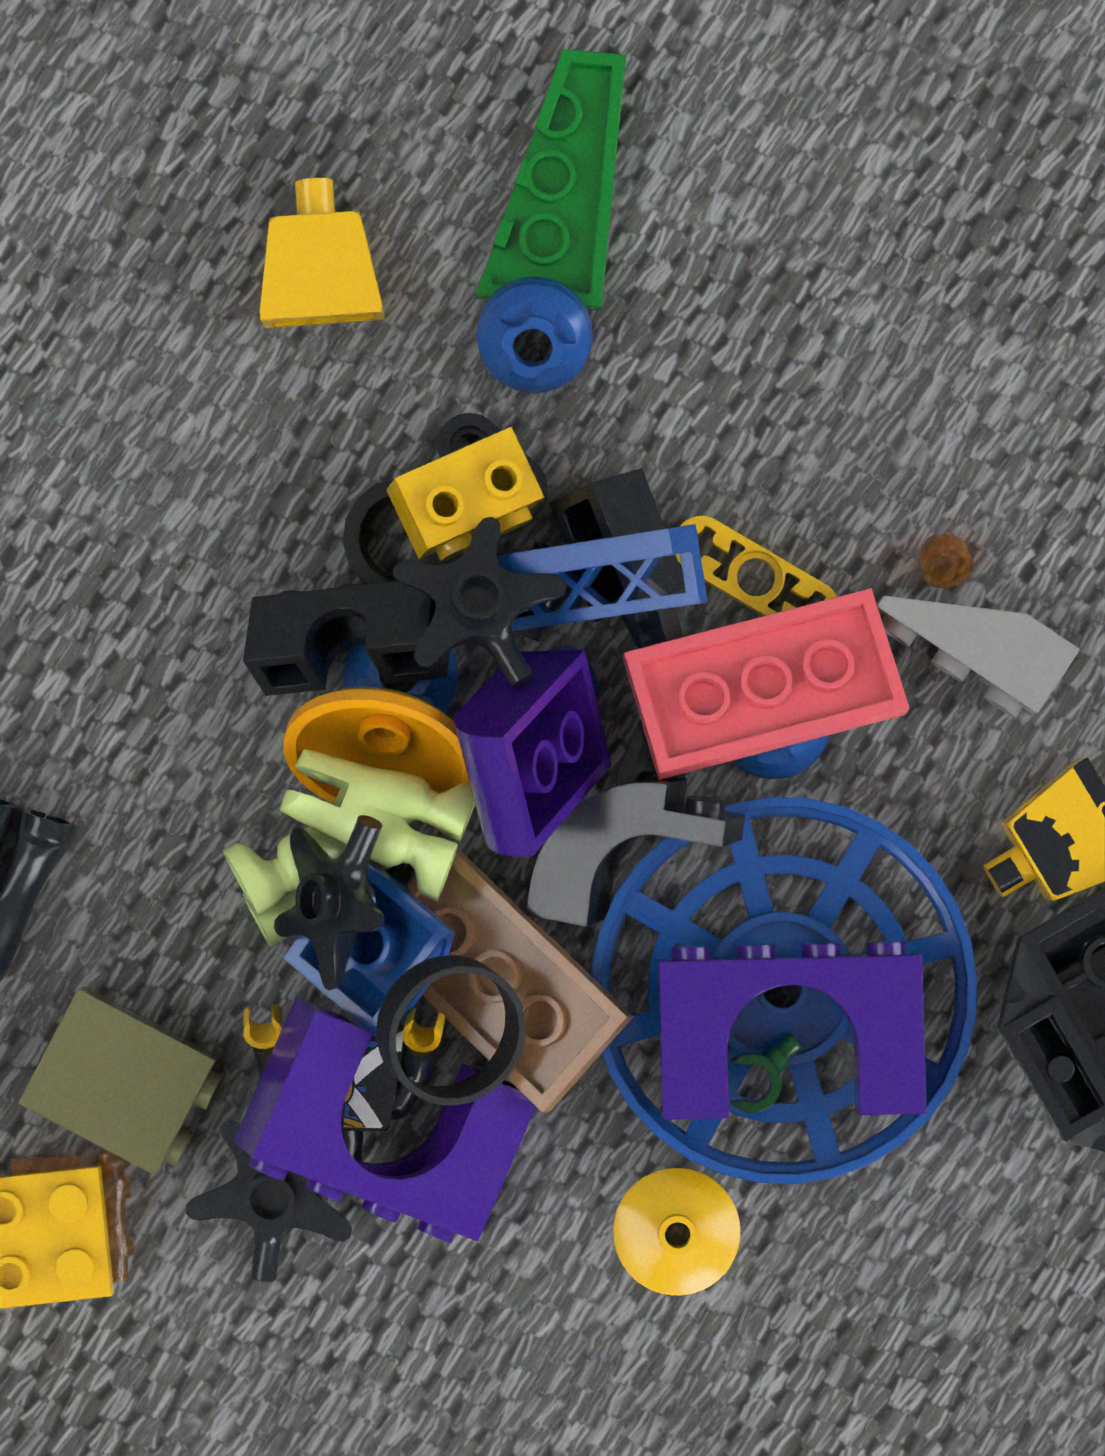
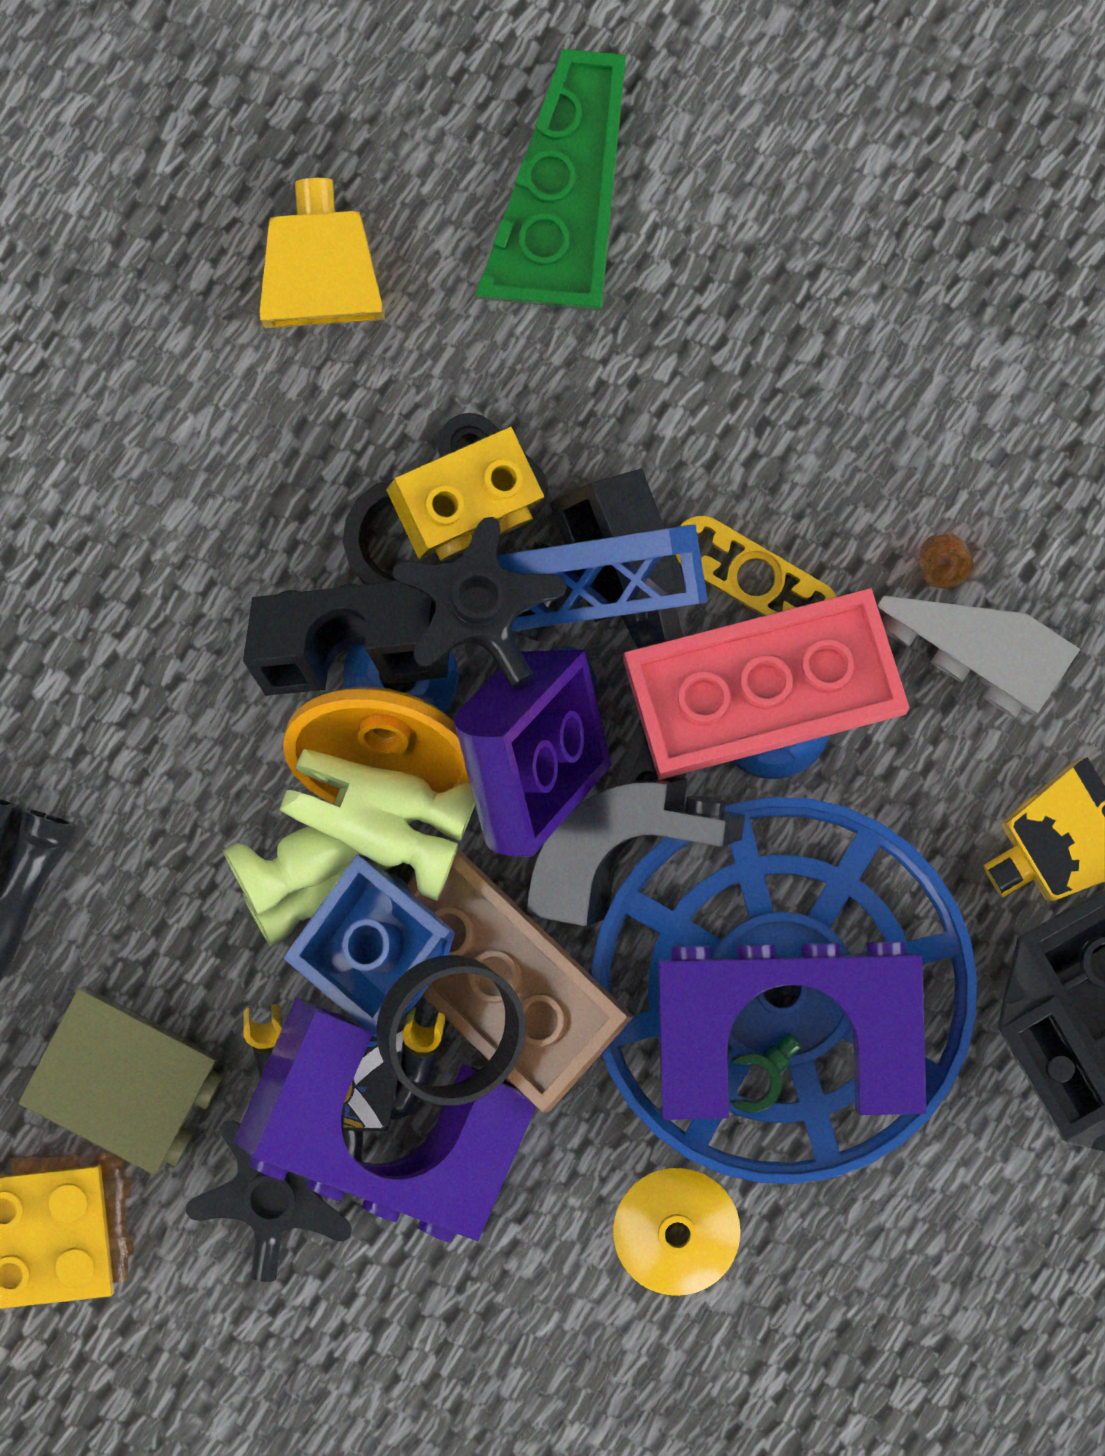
black animal [274,815,385,991] -> none
blue piece [477,277,593,393] -> none

